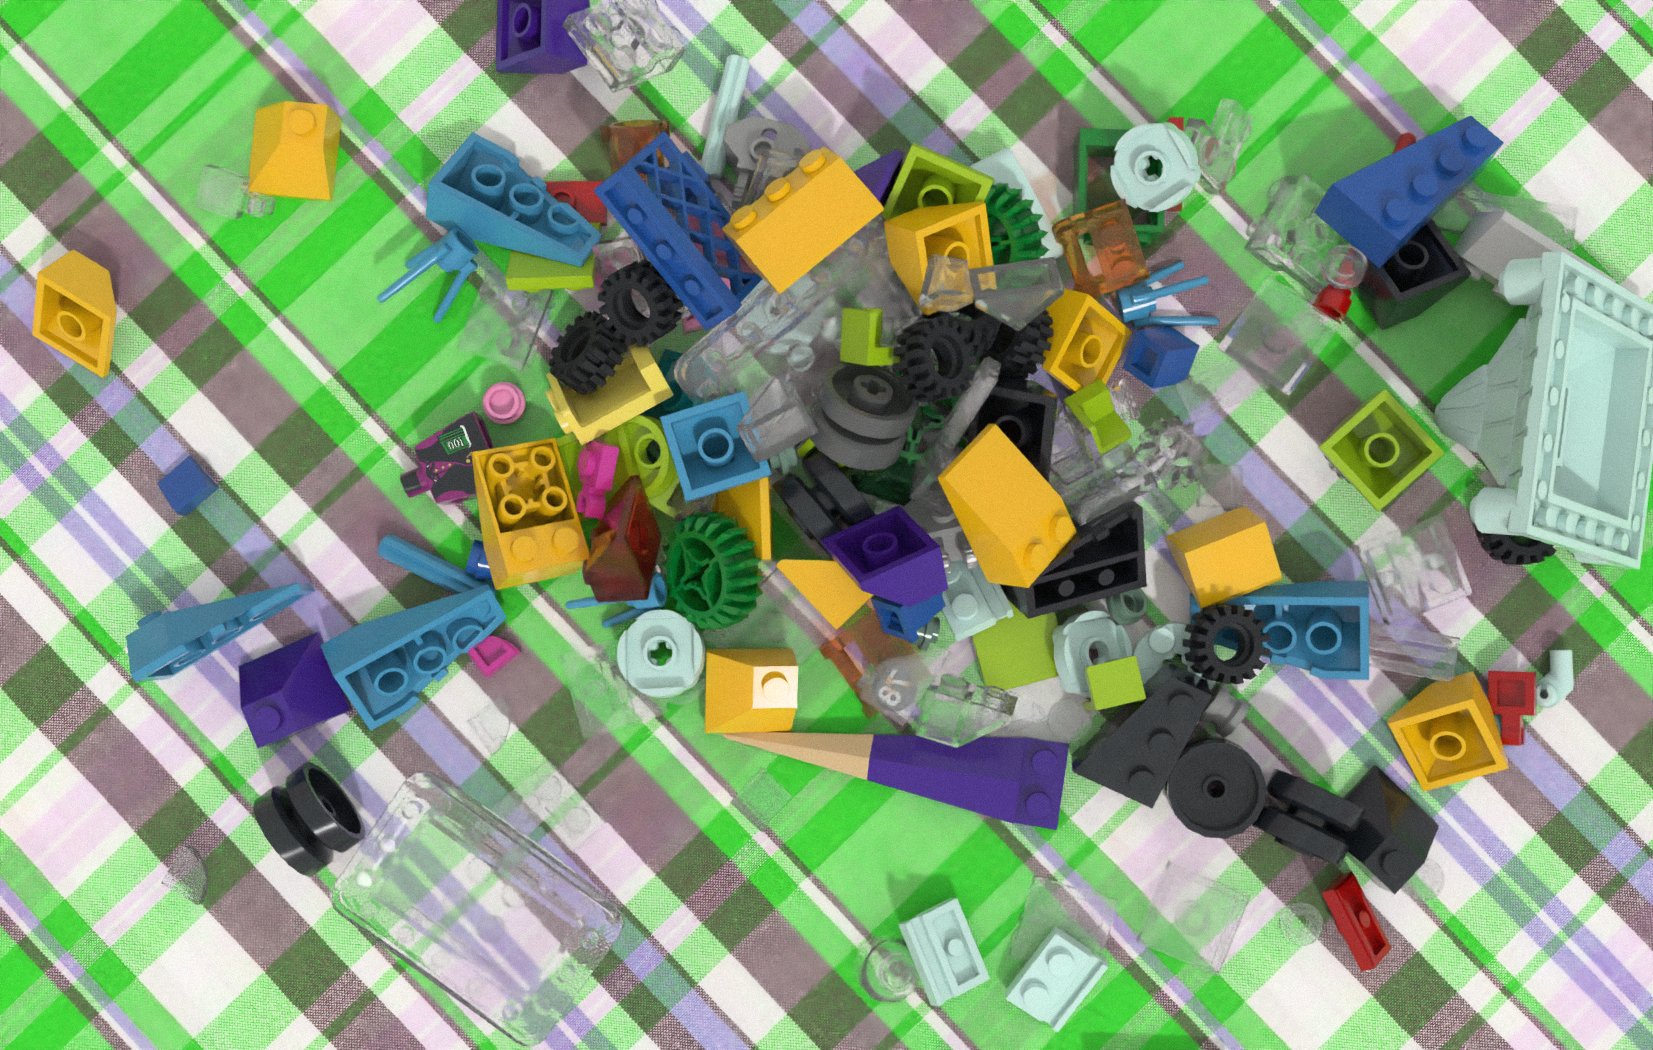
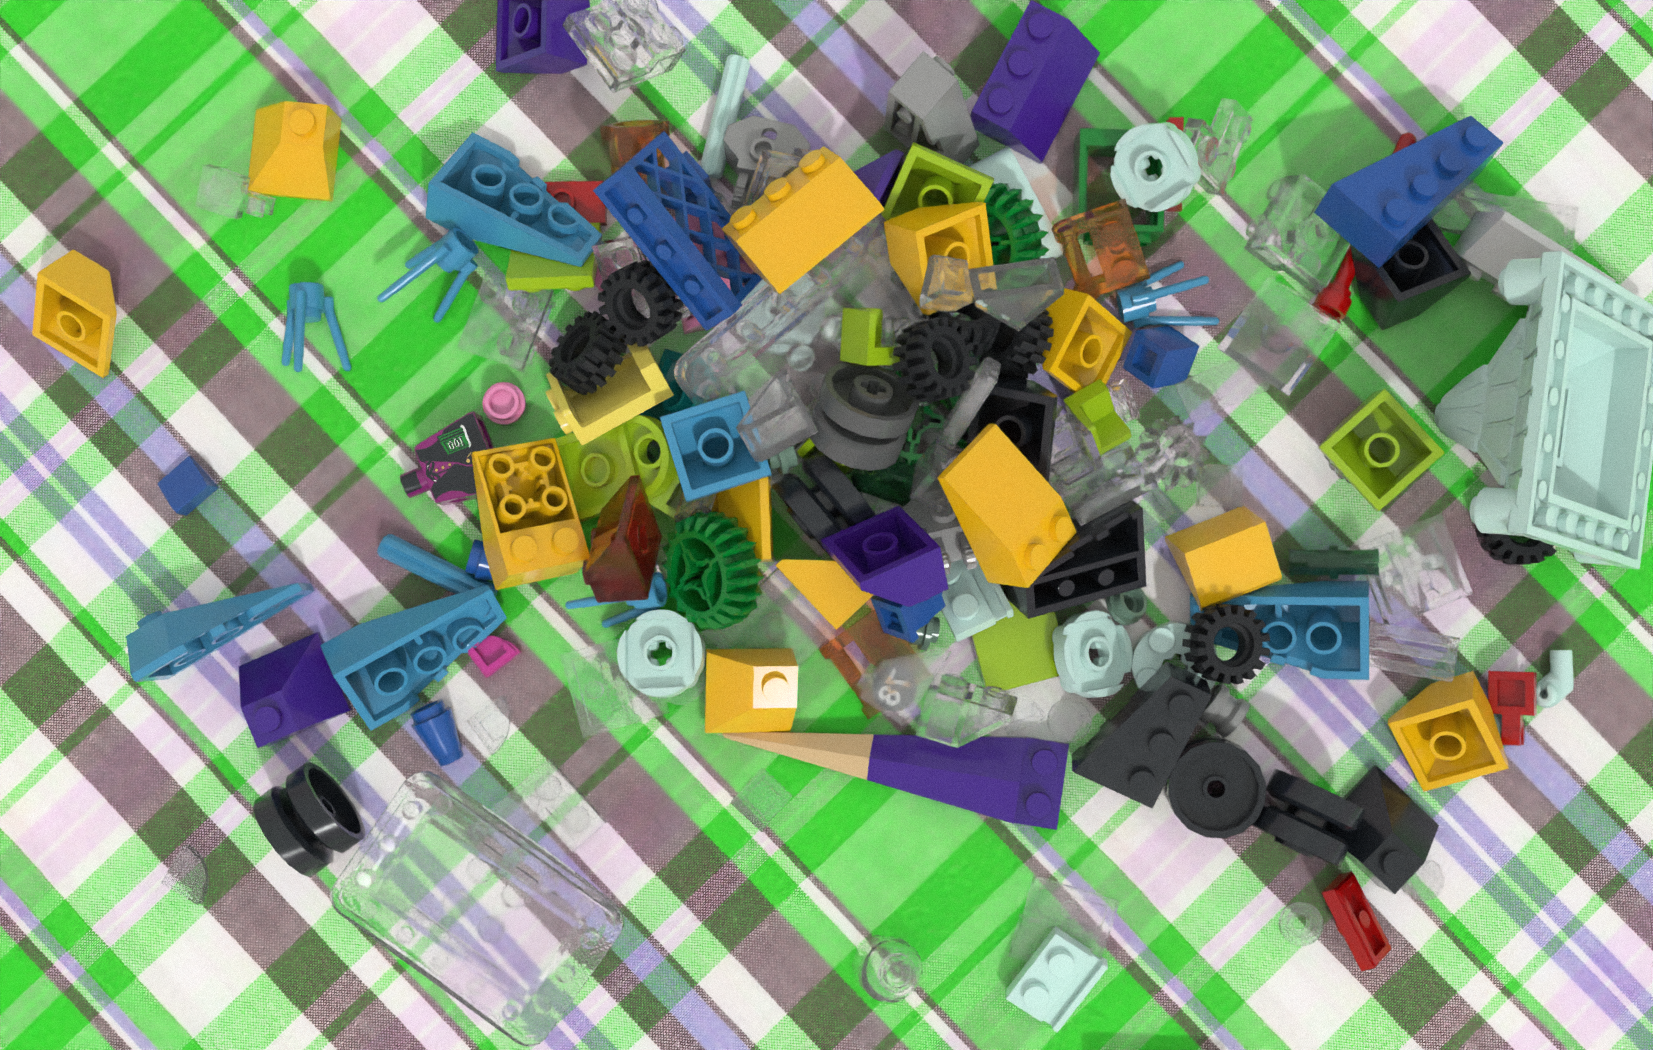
dark pink plate [576,439,619,519] -> none
light aqua plate [898,898,990,1006] -> none
lime panel [1083,656,1146,711] -> none
clear plate [1136,860,1251,976] -> none
clear tile [1321,245,1368,289] -> none
none -> dark azure plant [281,282,351,372]
none -> blue cone [410,699,464,767]
none -> light grey wedge [884,51,980,164]
none -> dark purple slope [970,0,1100,164]
none -> clear green pin [1289,546,1379,579]

